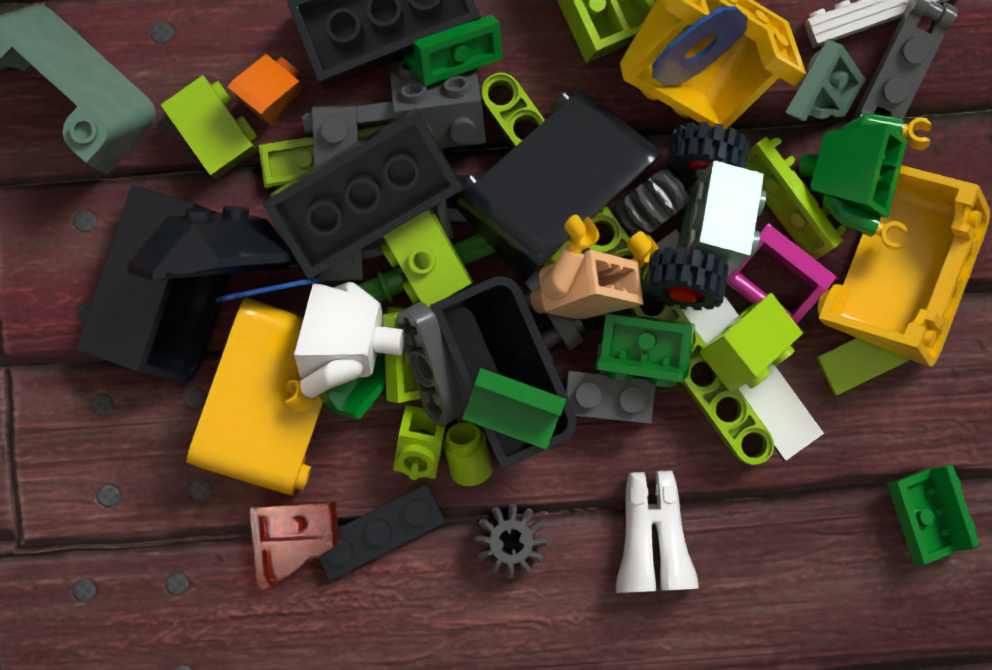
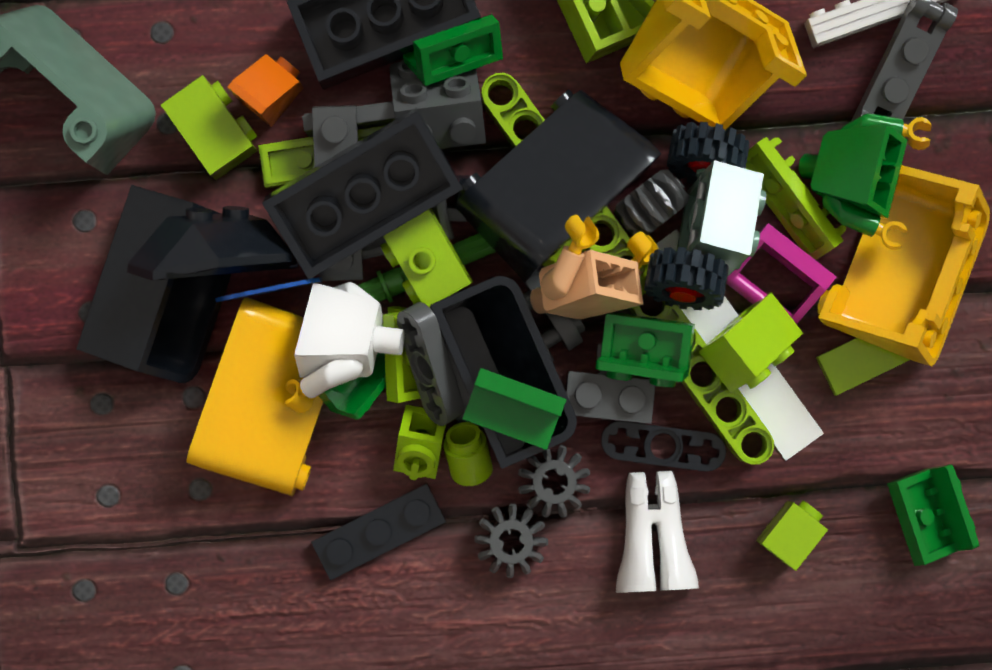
clear red wing [249,501,340,590] -> none
blue piece [652,6,748,87] -> none
sand green wing [786,39,866,121] -> none
none -> dark grey gear [518,445,590,517]
none -> black beam [600,421,726,471]
none -> lime brick [756,500,828,571]

